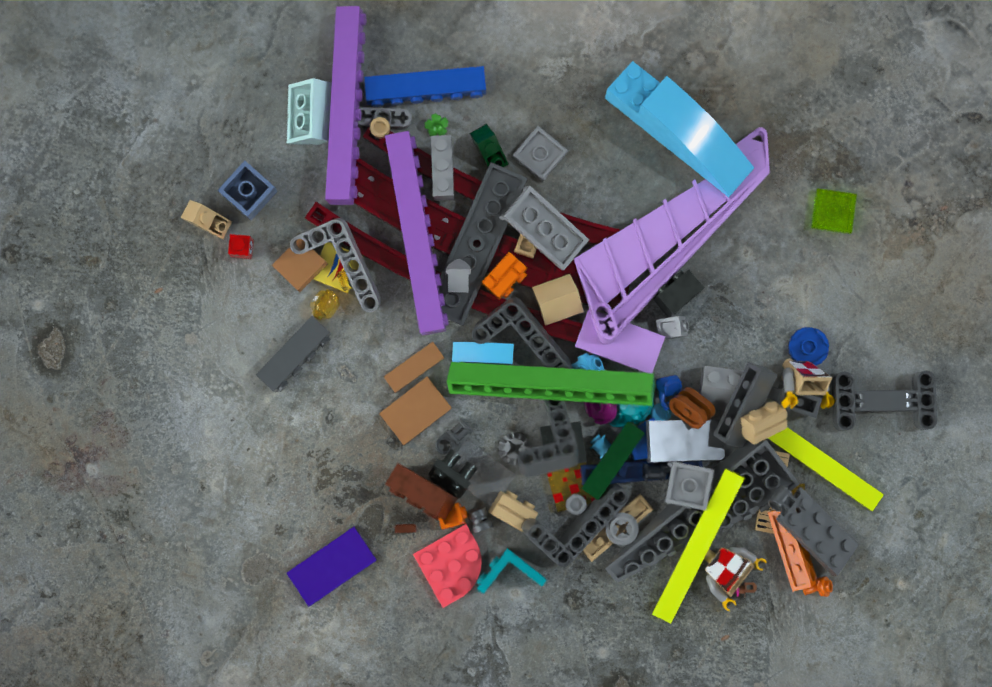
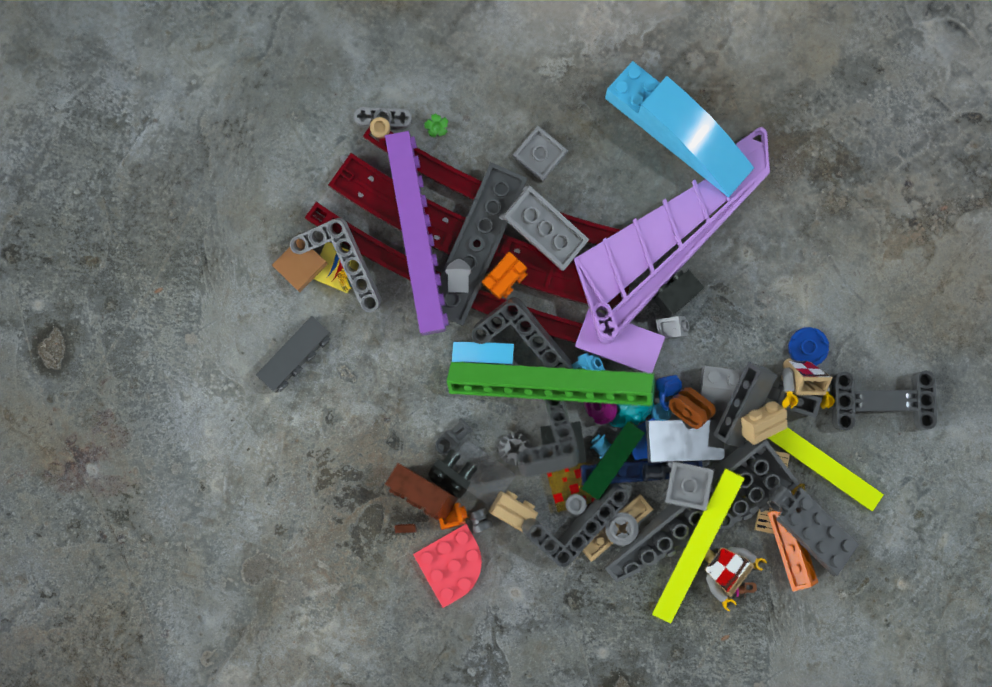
tan slope [181,200,232,239] -> none
sand blue brick [218,161,278,221] -> none
red brick [228,234,254,259] -> none
dark purple tile [286,526,377,607] -> none
light aqua slope [287,78,332,145] -> none
clear yellow head [310,289,340,320] -> none
medium lavender brick [325,6,366,205] -> none
blue brick [364,66,486,107] -> none
medium nougat tile [379,377,452,446] -> none
medium nougat tile [383,342,445,393] -> none
light grey brick [431,135,454,201] -> none
dark green slope [469,124,509,168] -> none
teal bracket [476,548,547,594] -> none
tan tile [514,234,537,259] -> none
tan slope [532,274,584,326] -> none
orange plate [803,576,833,597] -> none
clear neon green tile [811,188,857,234] -> none

